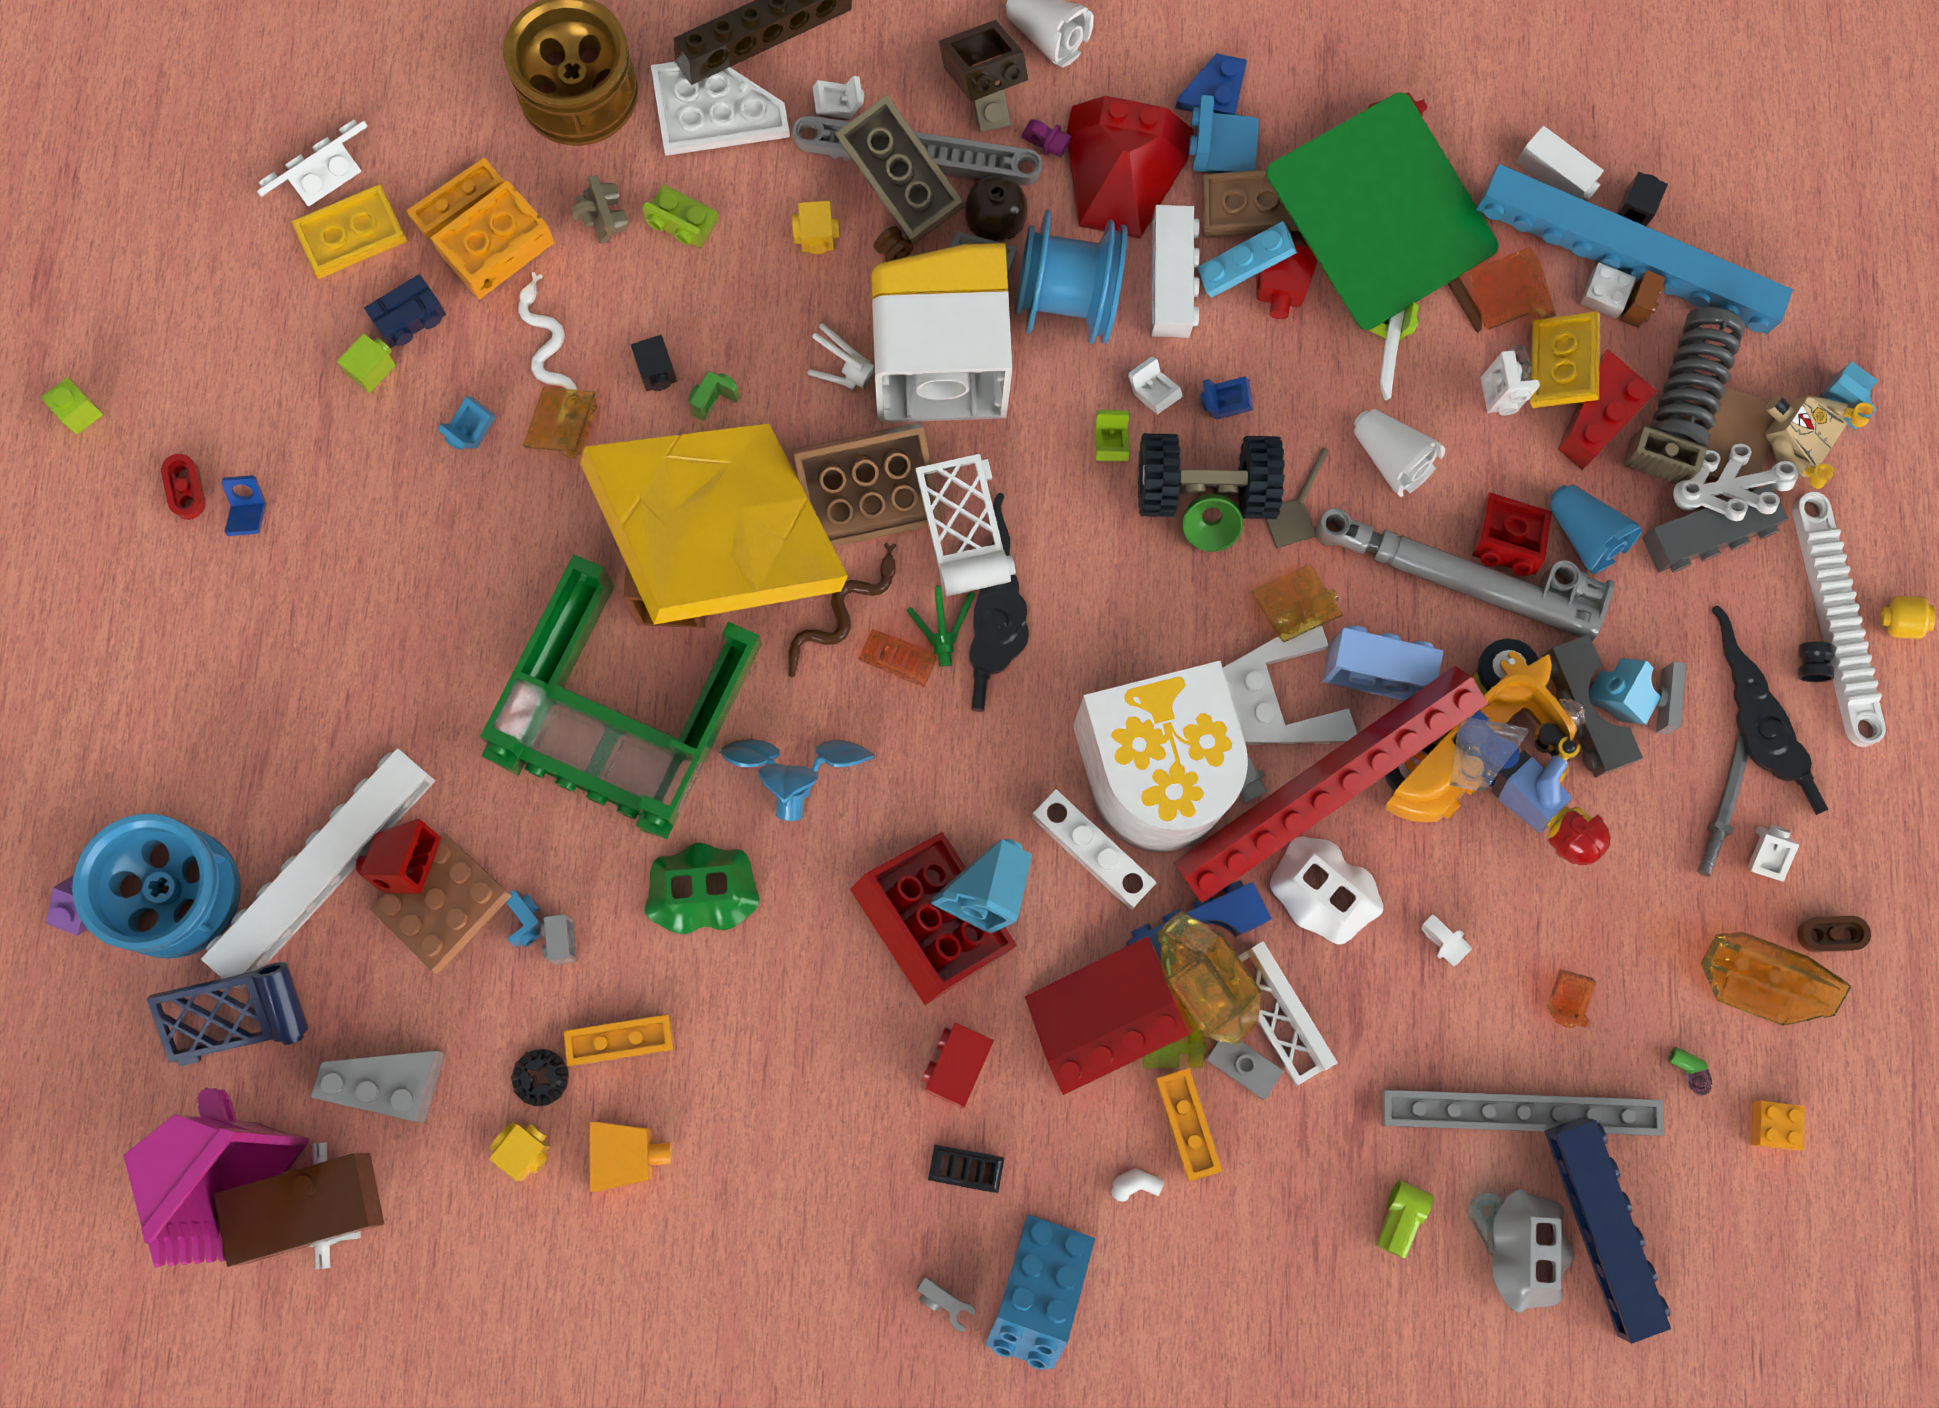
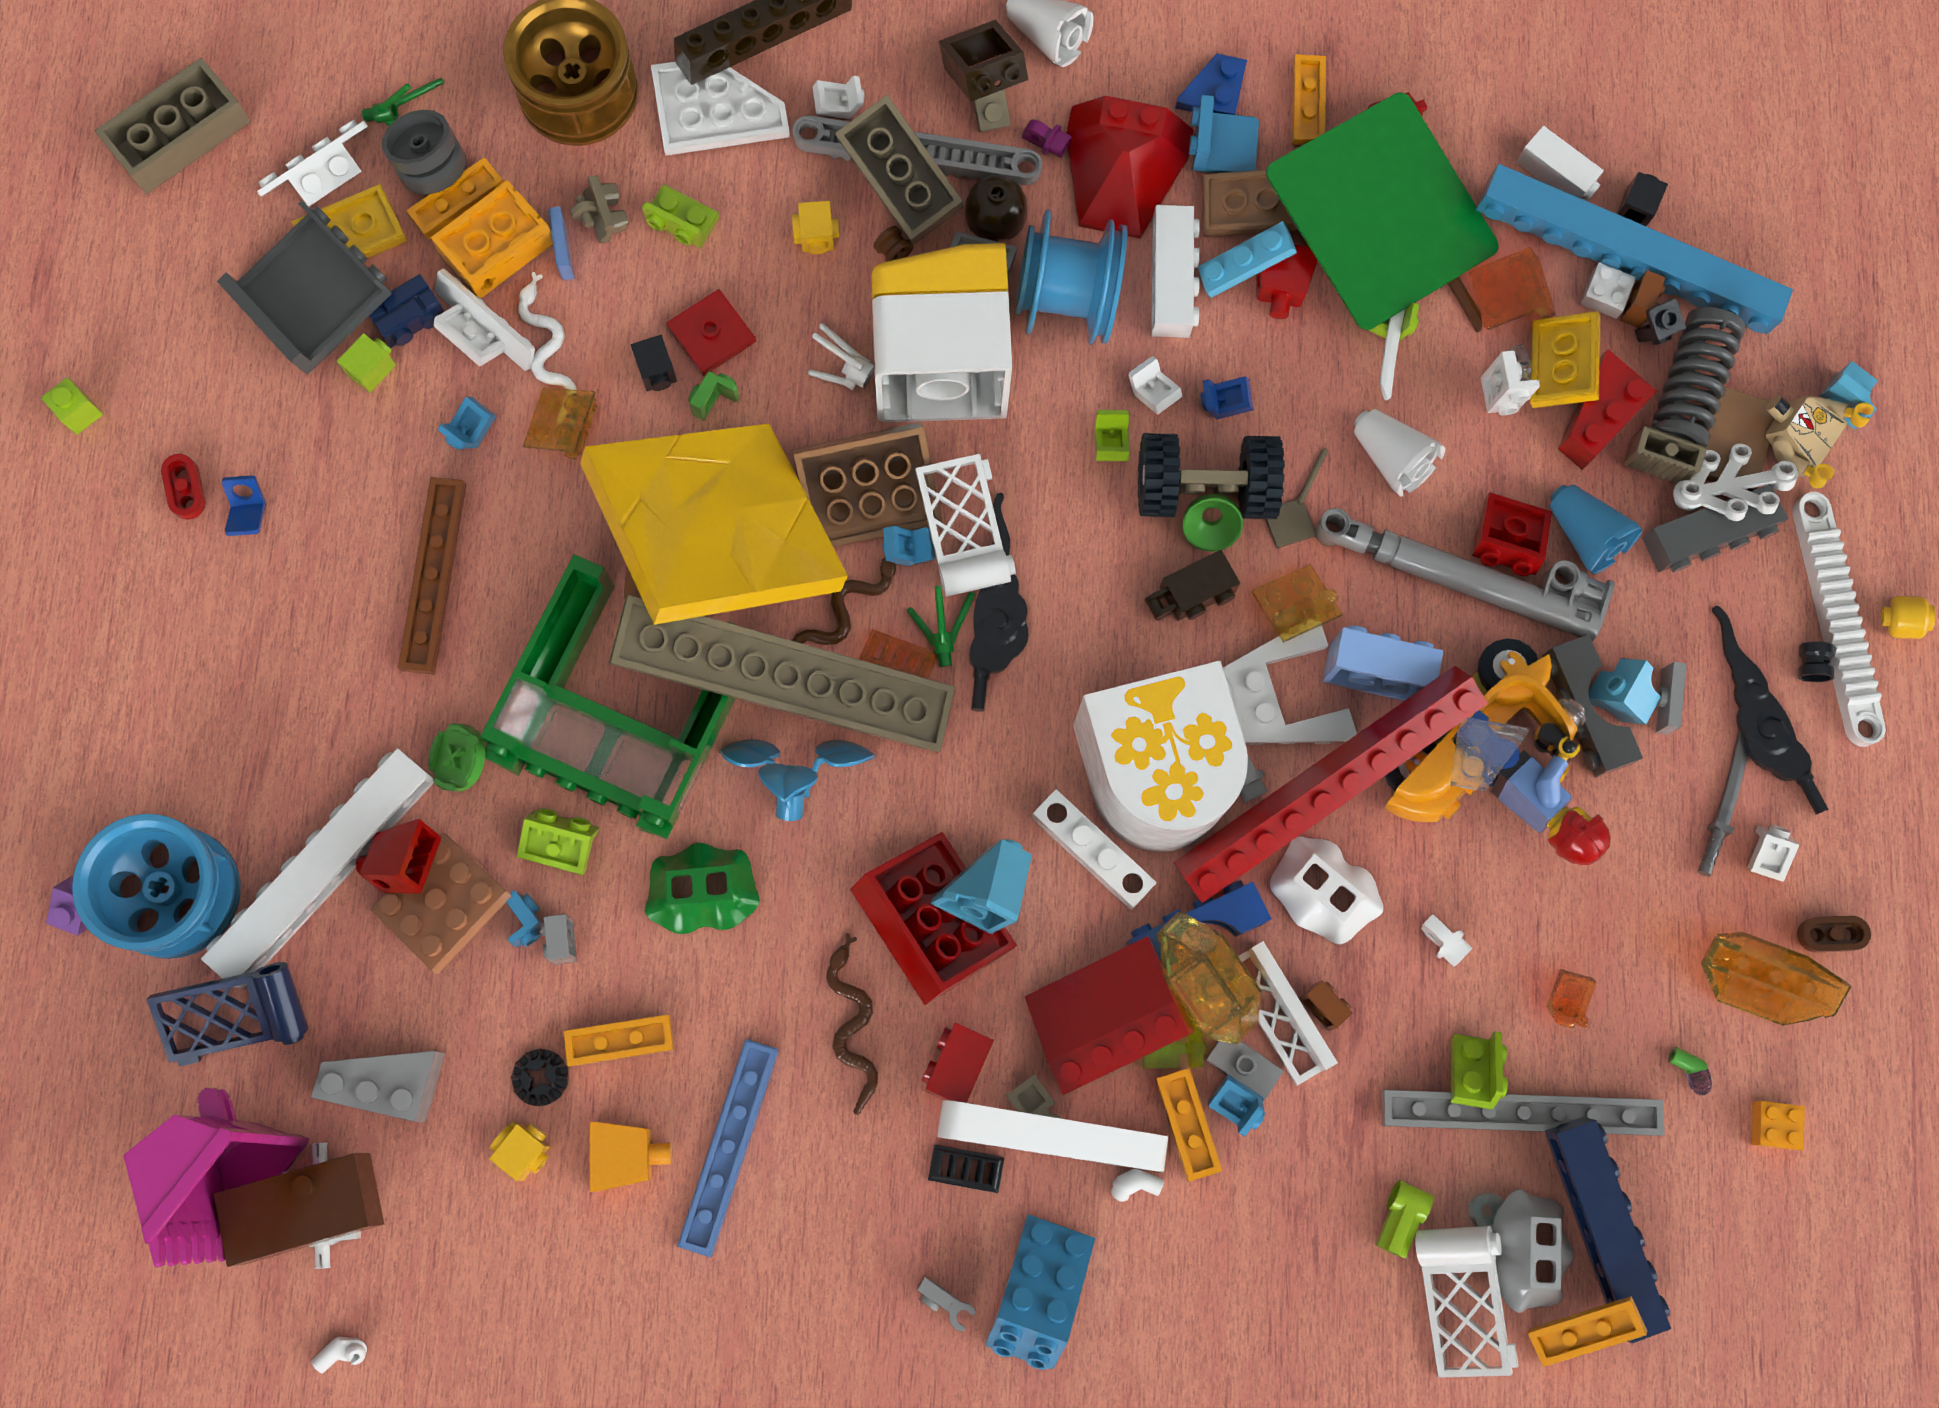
none -> dark tan brick [94,58,251,195]
none -> dark grey panel [217,200,392,375]
none -> white arm [311,1336,367,1374]
none -> green plant [362,78,444,126]
none -> dark grey wheel [382,110,466,195]
none -> dark orange plate [398,477,466,675]
none -> bright green tile [428,723,486,792]
none -> white bracket [434,268,535,371]
none -> lime bracket [517,808,599,875]
none -> medium blue tile [548,206,575,280]
none -> dark tan plate [609,595,955,753]
none -> red plate [666,289,756,376]
none -> medium blue tile [677,1039,779,1257]
none -> reddish brown animal [826,933,878,1115]
none -> dark azure bracket [882,526,935,566]
none -> white beam [937,1100,1168,1172]
none -> dark tan plate [1006,1074,1062,1119]
none -> dark brown brick [1145,549,1241,621]
none -> dark azure bracket [1208,1074,1265,1137]
none -> light orange plate [1292,54,1326,145]
none -> dark orange piece [1299,980,1353,1031]
none -> white piece [1415,1226,1519,1378]
none -> lime bracket [1450,1031,1508,1110]
none -> light orange plate [1528,1296,1647,1367]
none -> black bracket [1634,299,1686,345]

